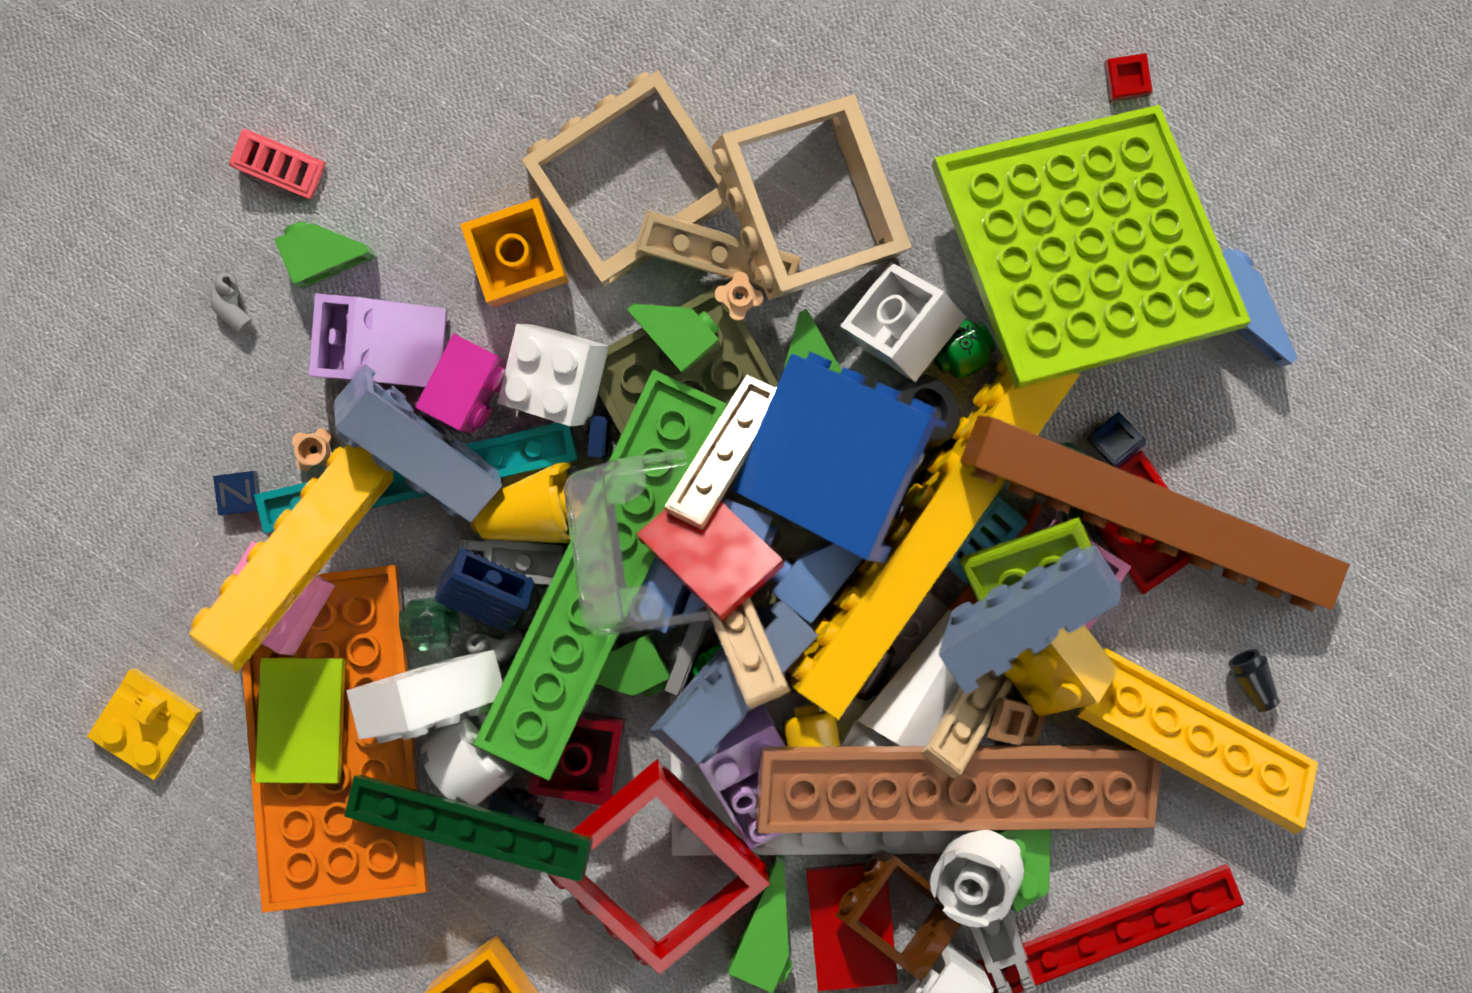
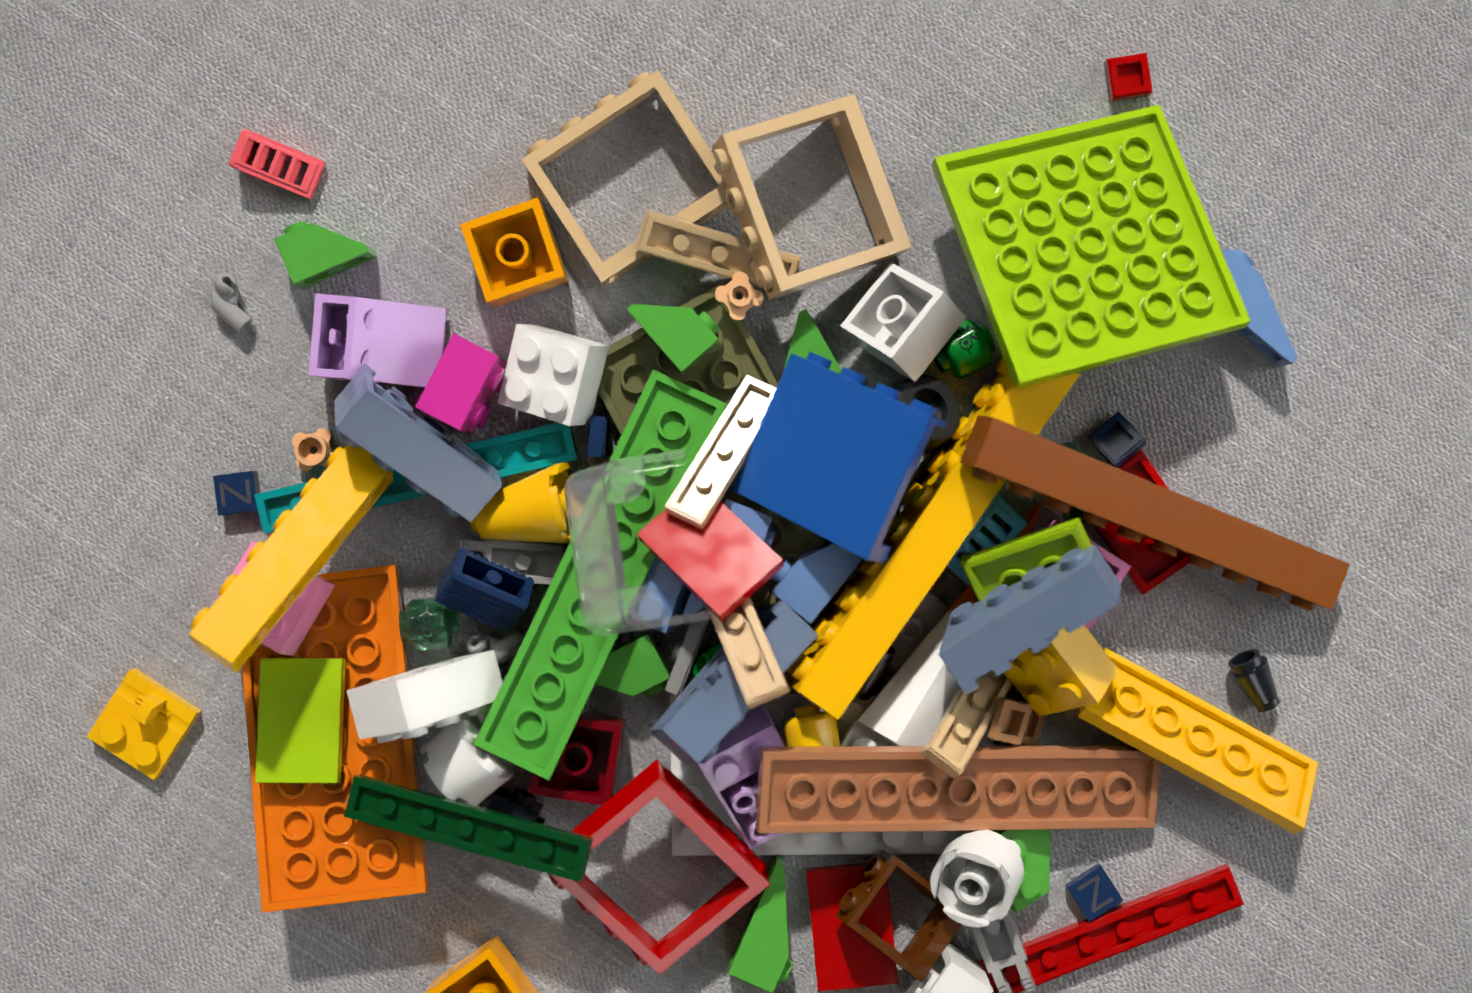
none -> dark blue tile [1065,863,1123,922]

